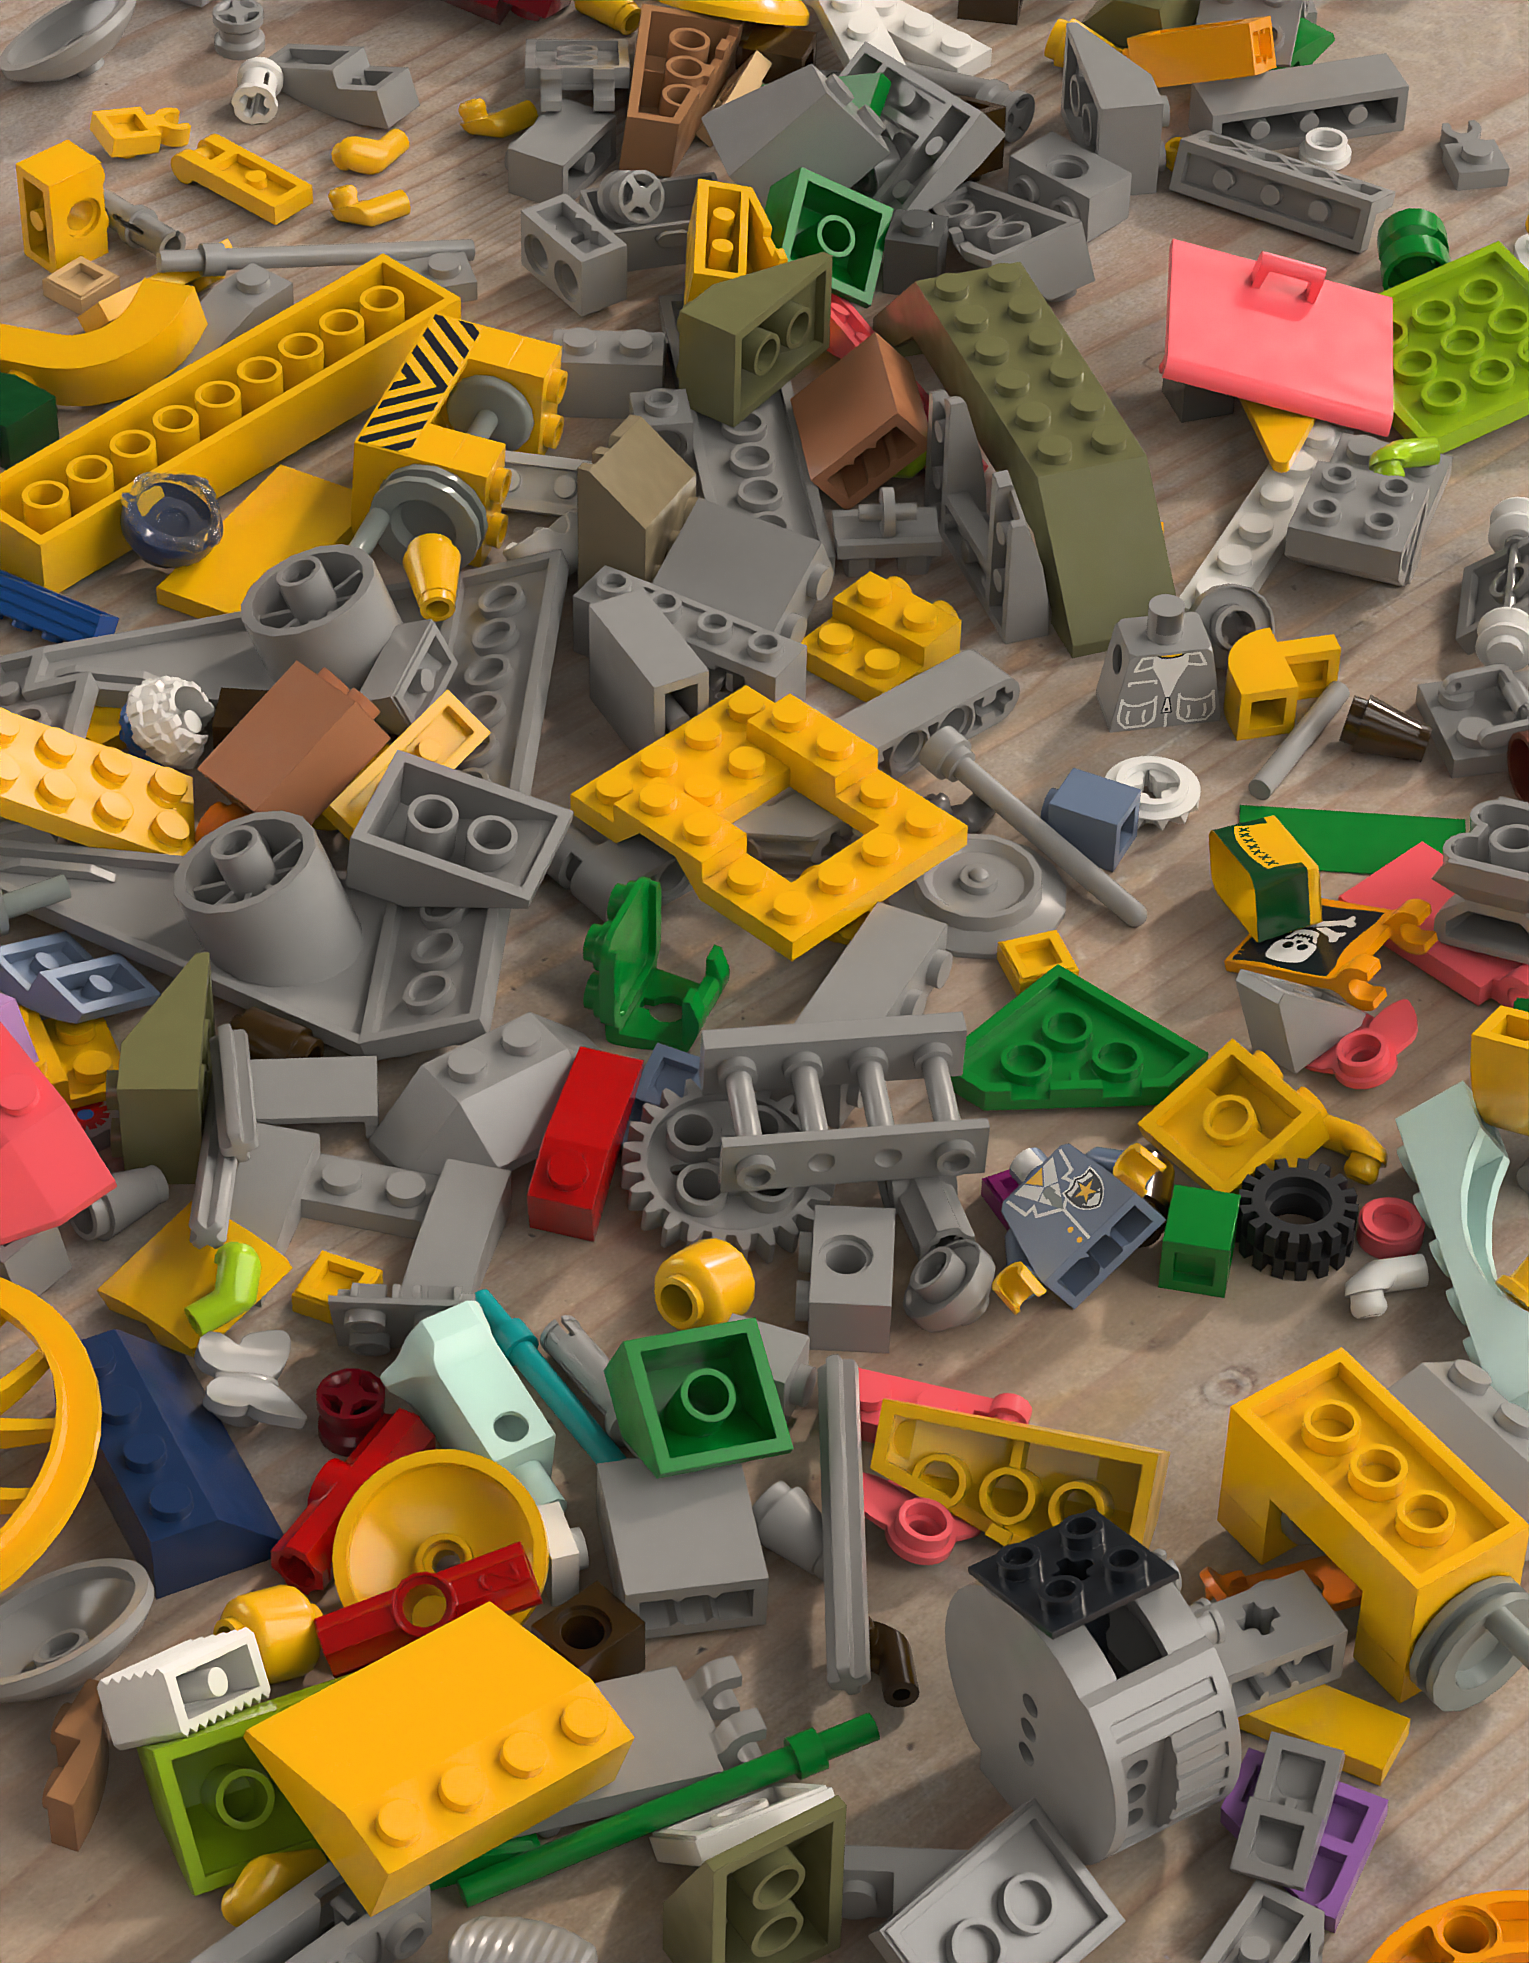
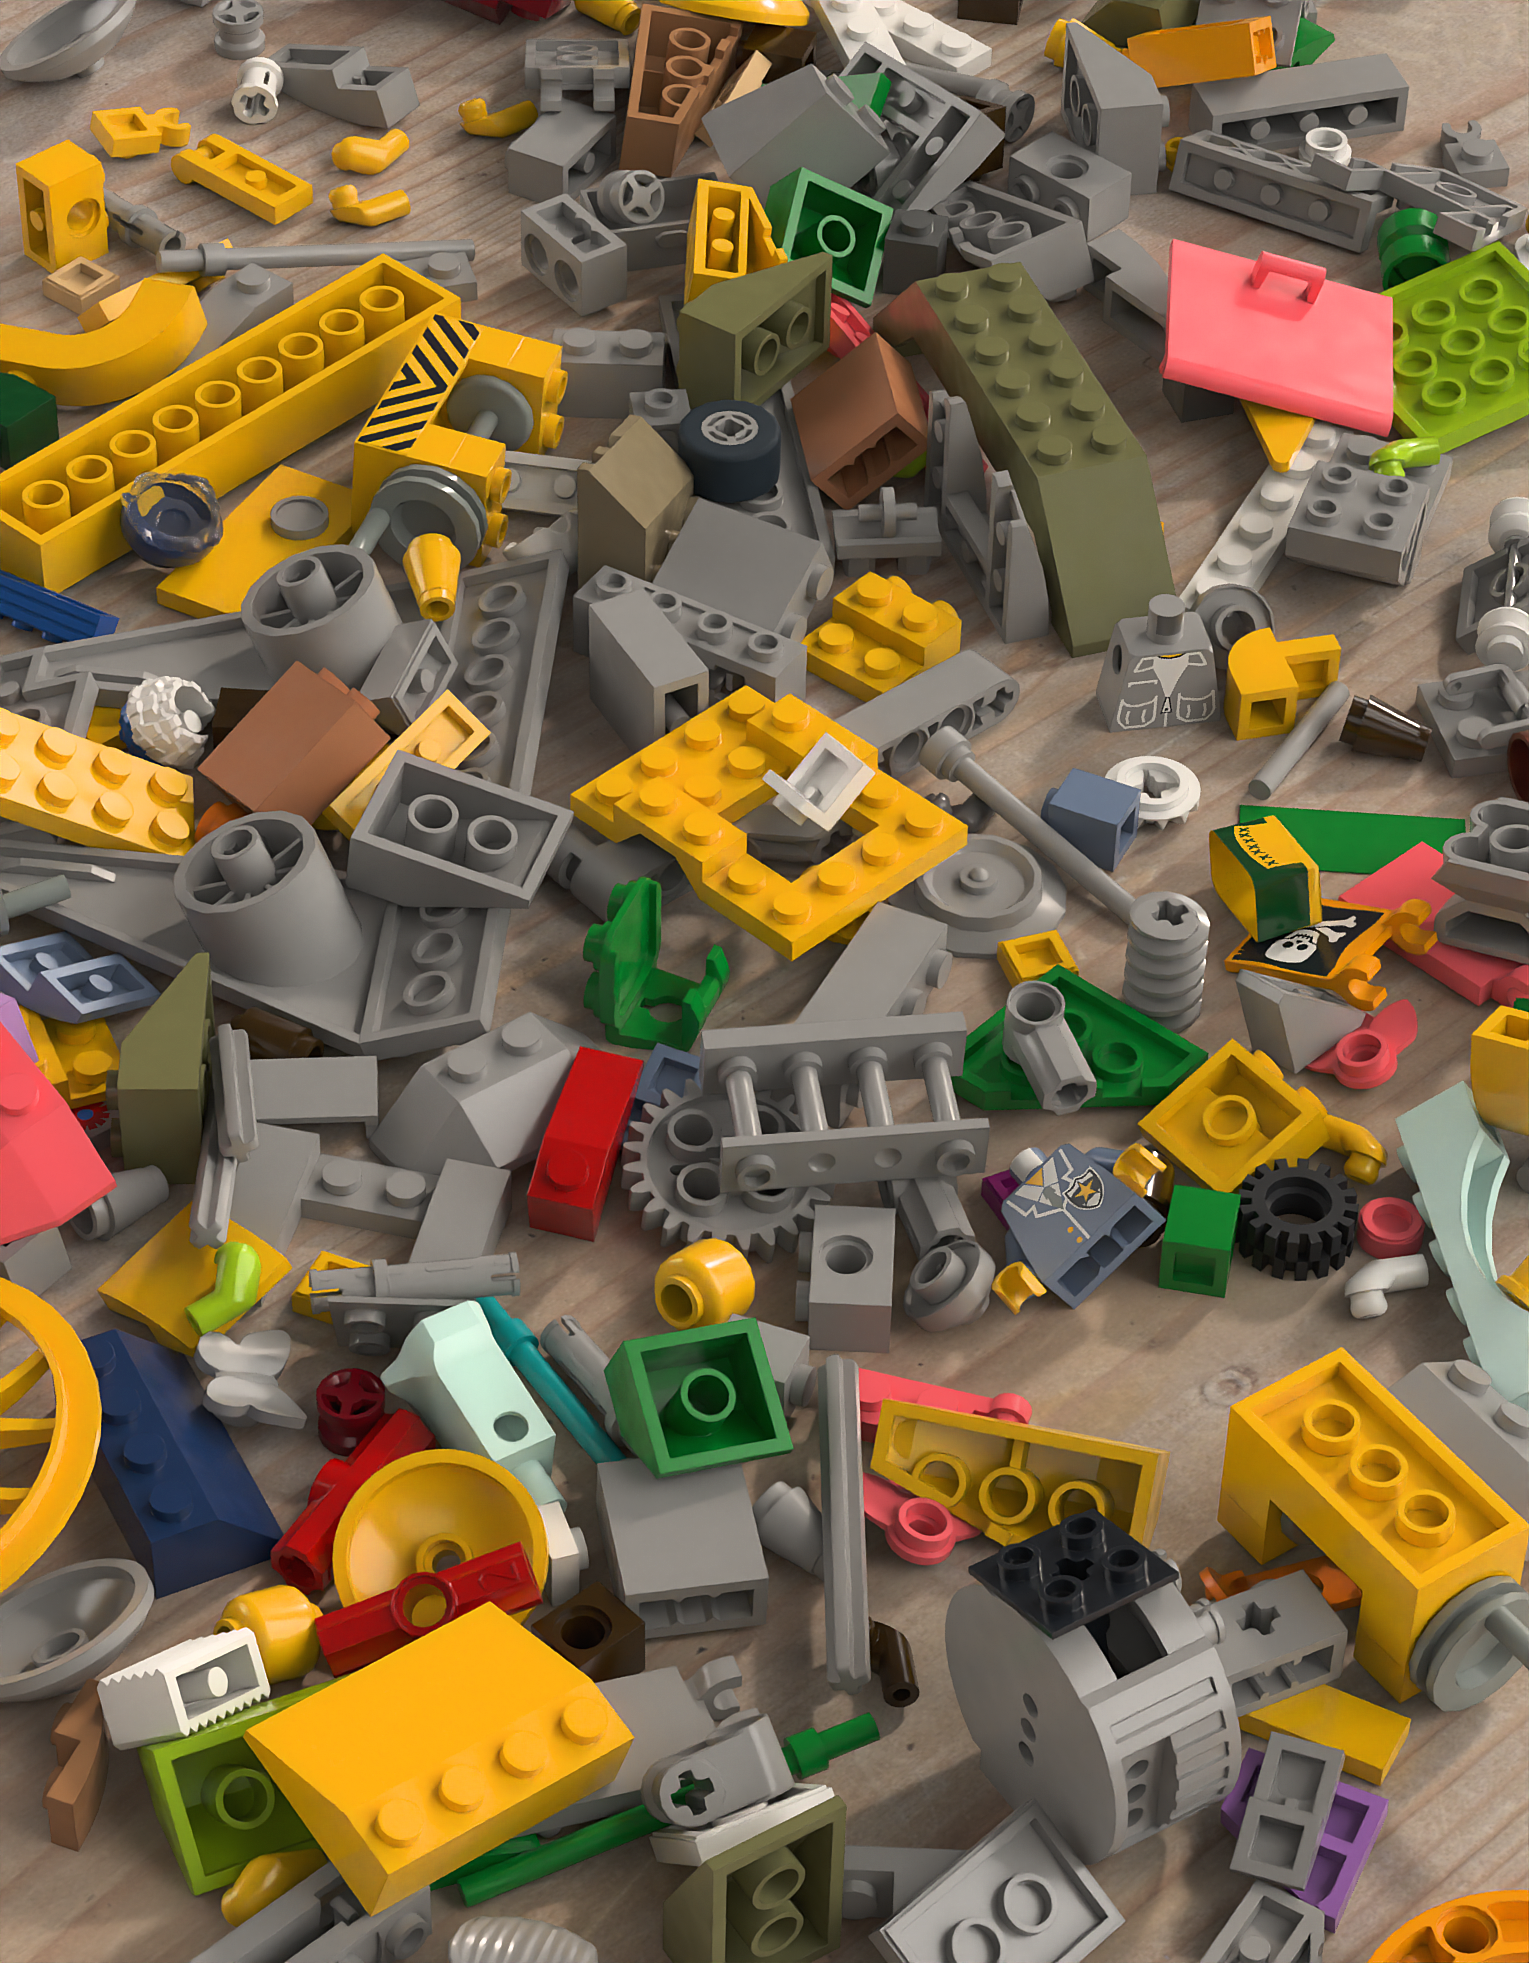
none -> light grey piece [270,496,329,540]
none -> light grey pin [309,1252,520,1314]
none -> light grey piece [640,1713,795,1828]
none -> black wheel [678,400,781,503]
none -> white bracket [762,732,876,832]
none -> light grey piece [1002,980,1097,1116]
none -> light grey slope [1083,229,1168,363]
none -> light grey piece [1122,891,1210,1033]
none -> light grey wing [1309,153,1528,251]

